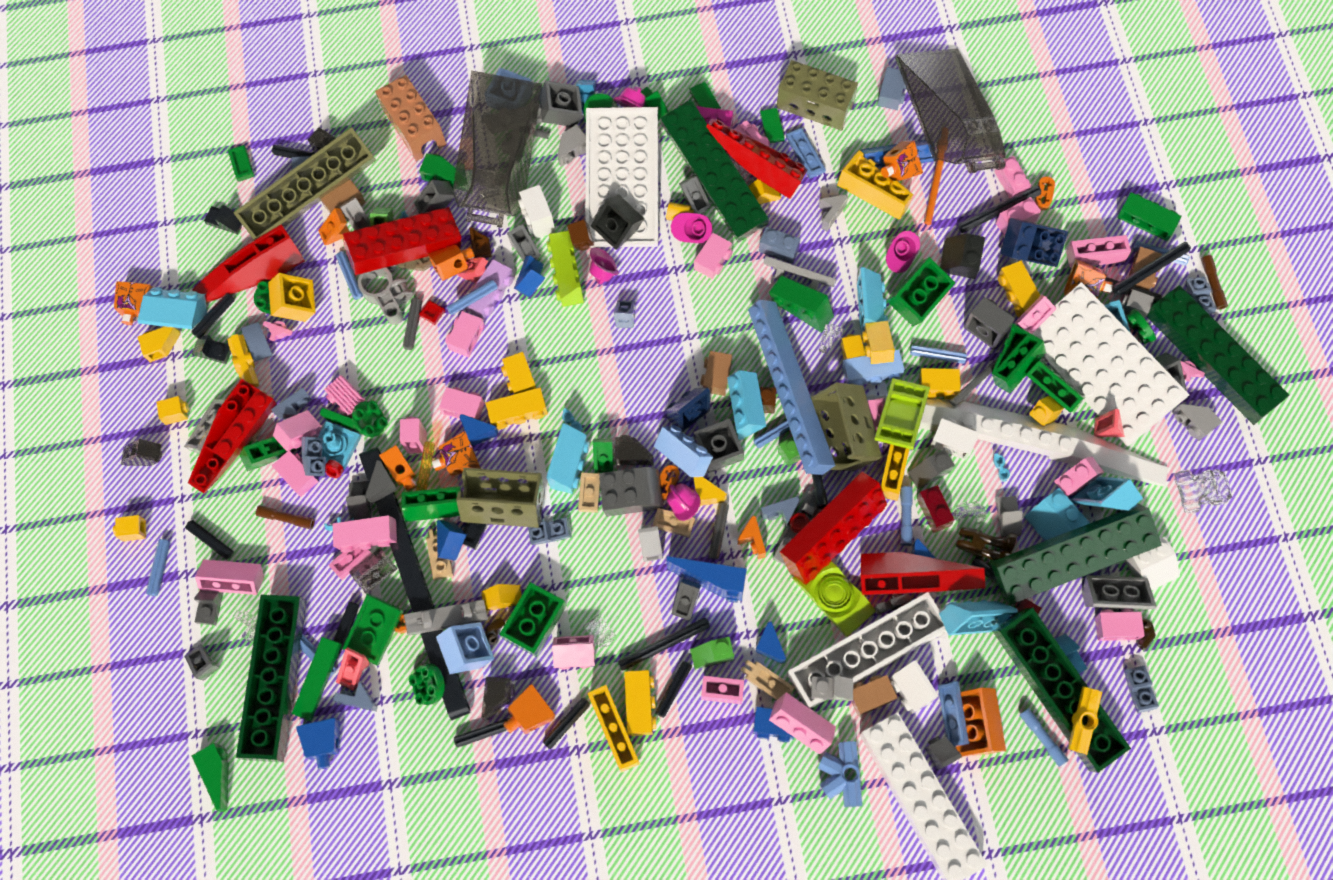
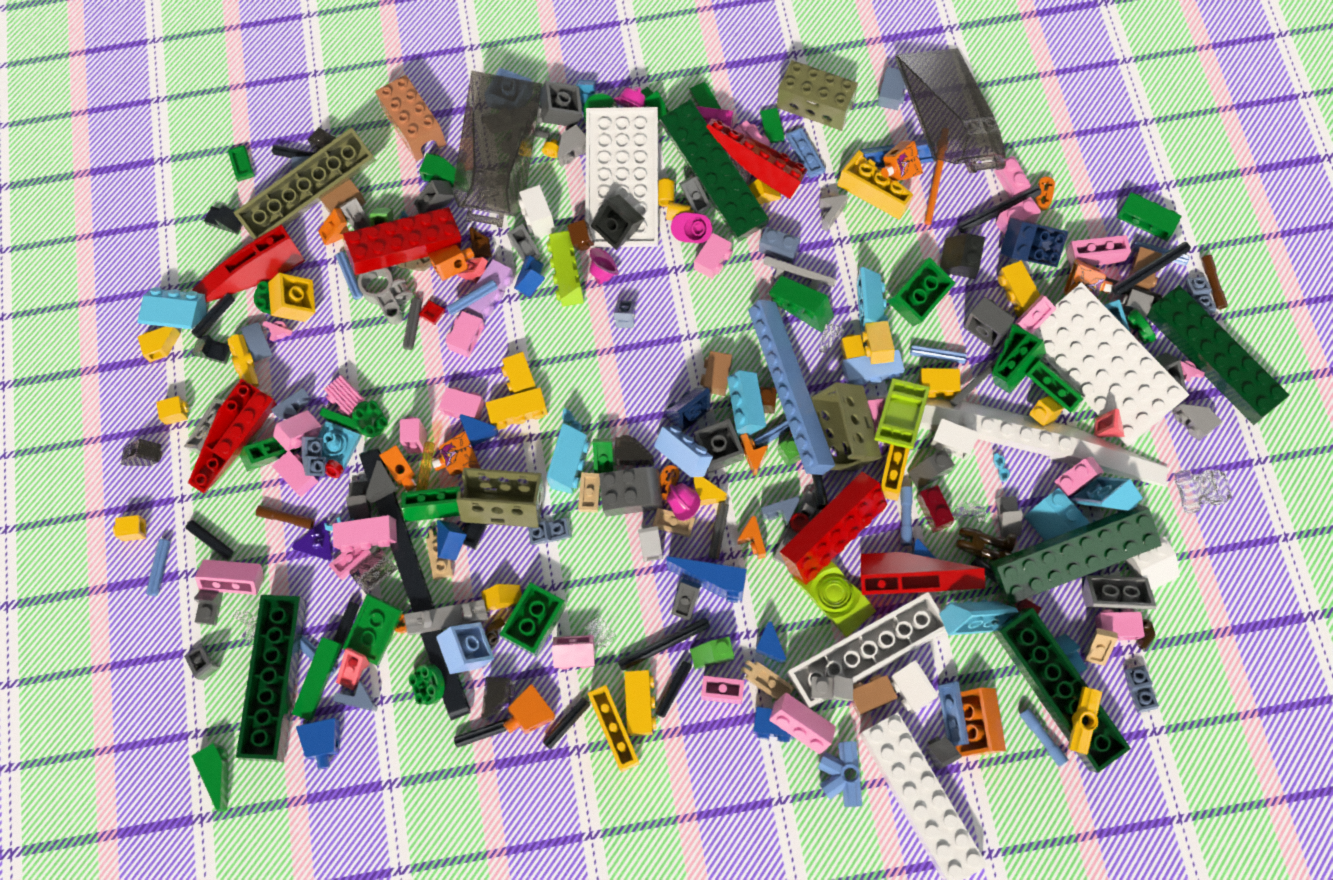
orange torso [114,281,153,325] -> none
dark grey plate [874,593,912,615] -> none
dark pink piece [886,231,920,273] -> none
none -> dark purple piece [292,520,332,561]
none -> yellow tile [542,139,559,158]
none -> yellow brick [658,178,675,207]
none -> orange slope [739,433,768,476]
none -> tan plate [1085,628,1118,666]

